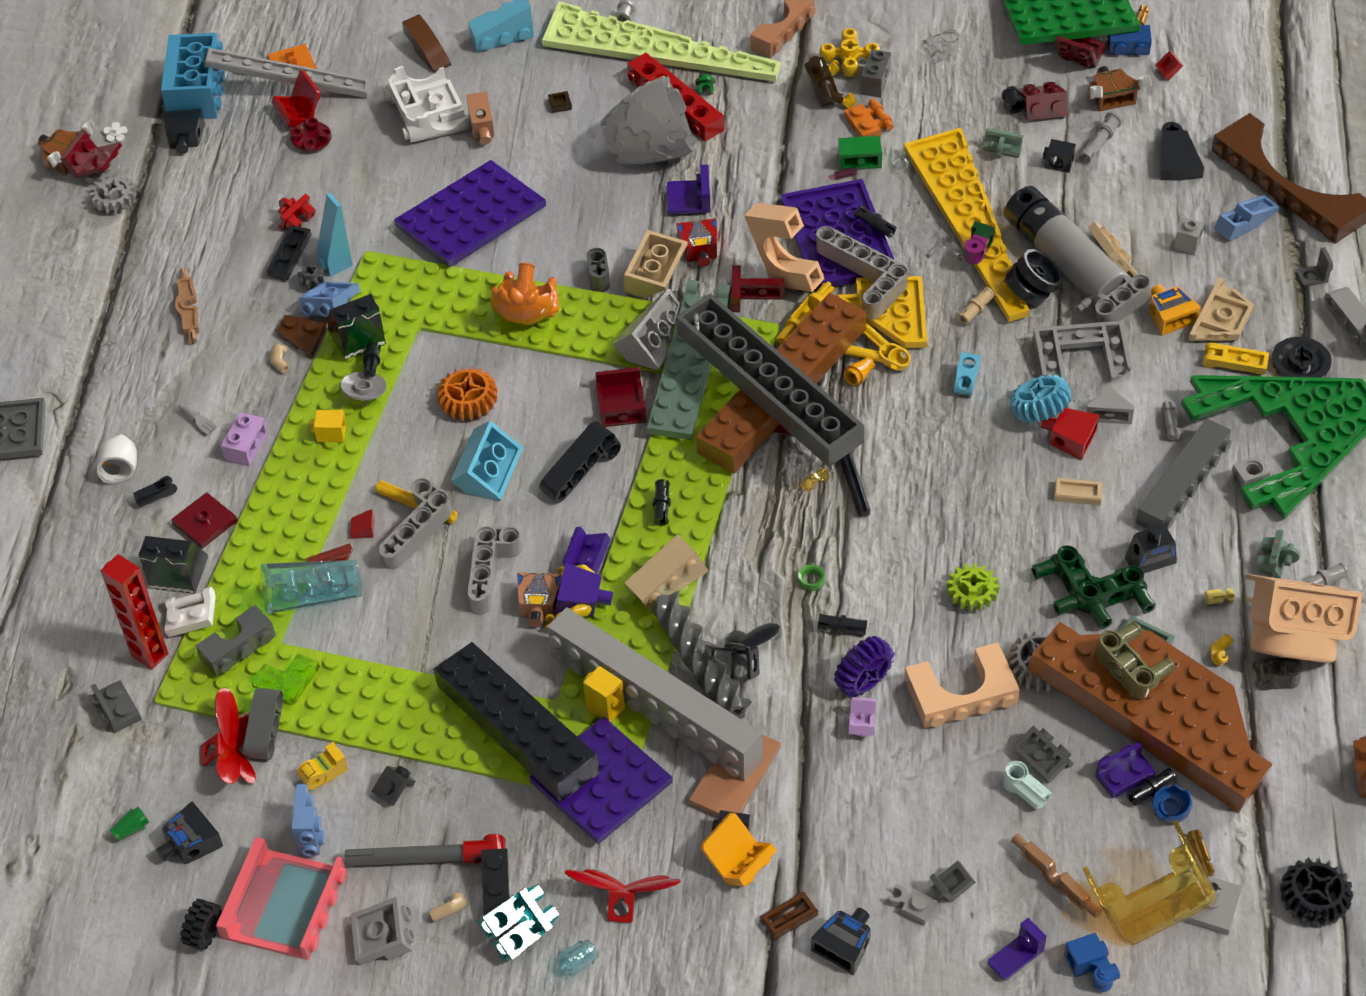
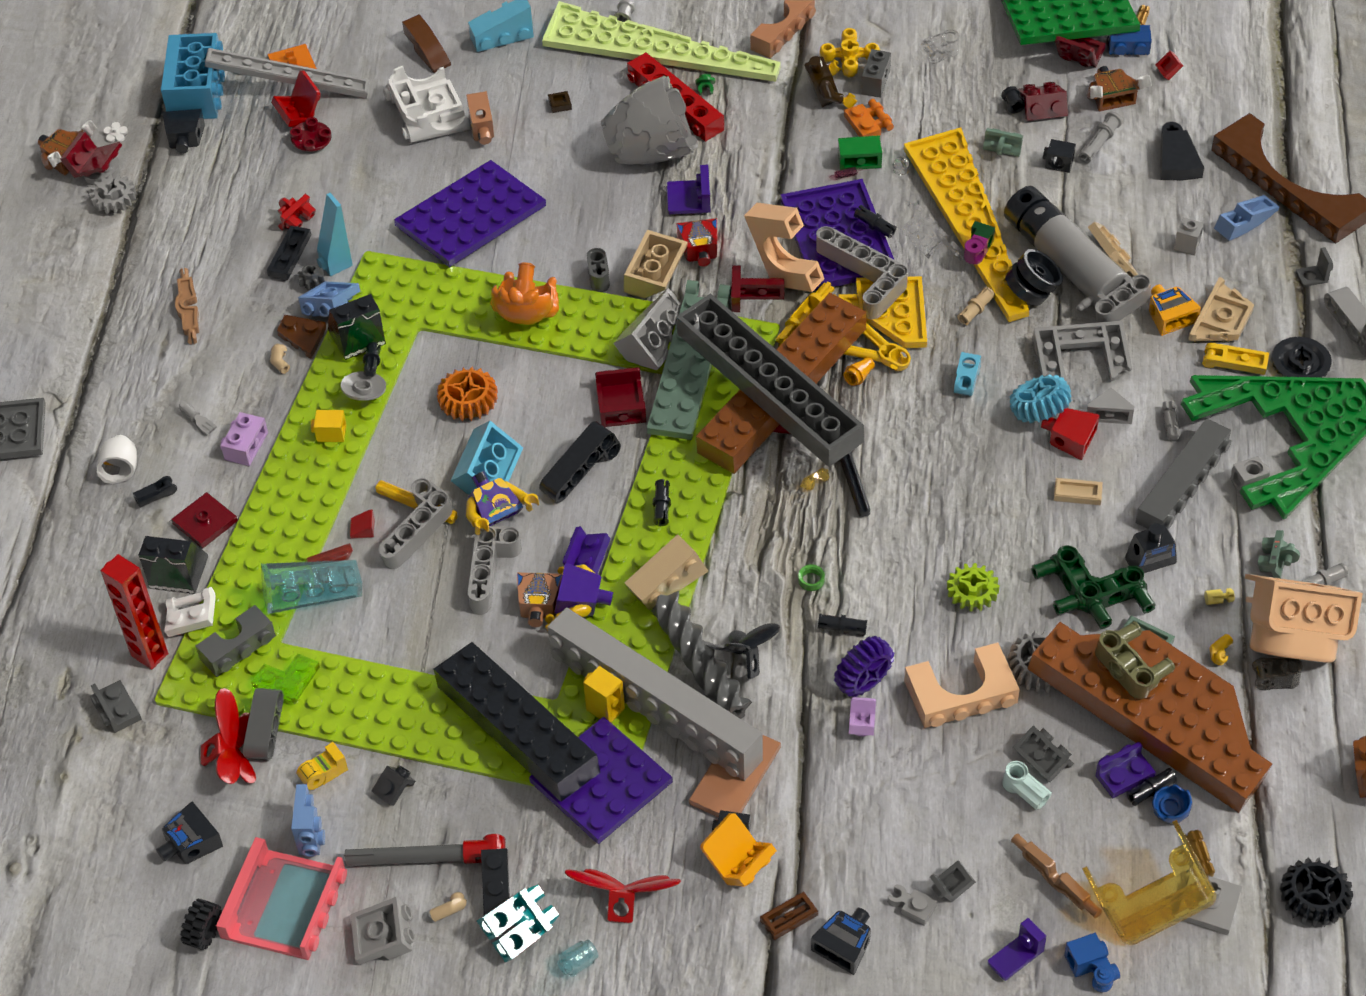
green cone [110,806,150,842] -> none
none -> torso [466,471,539,535]

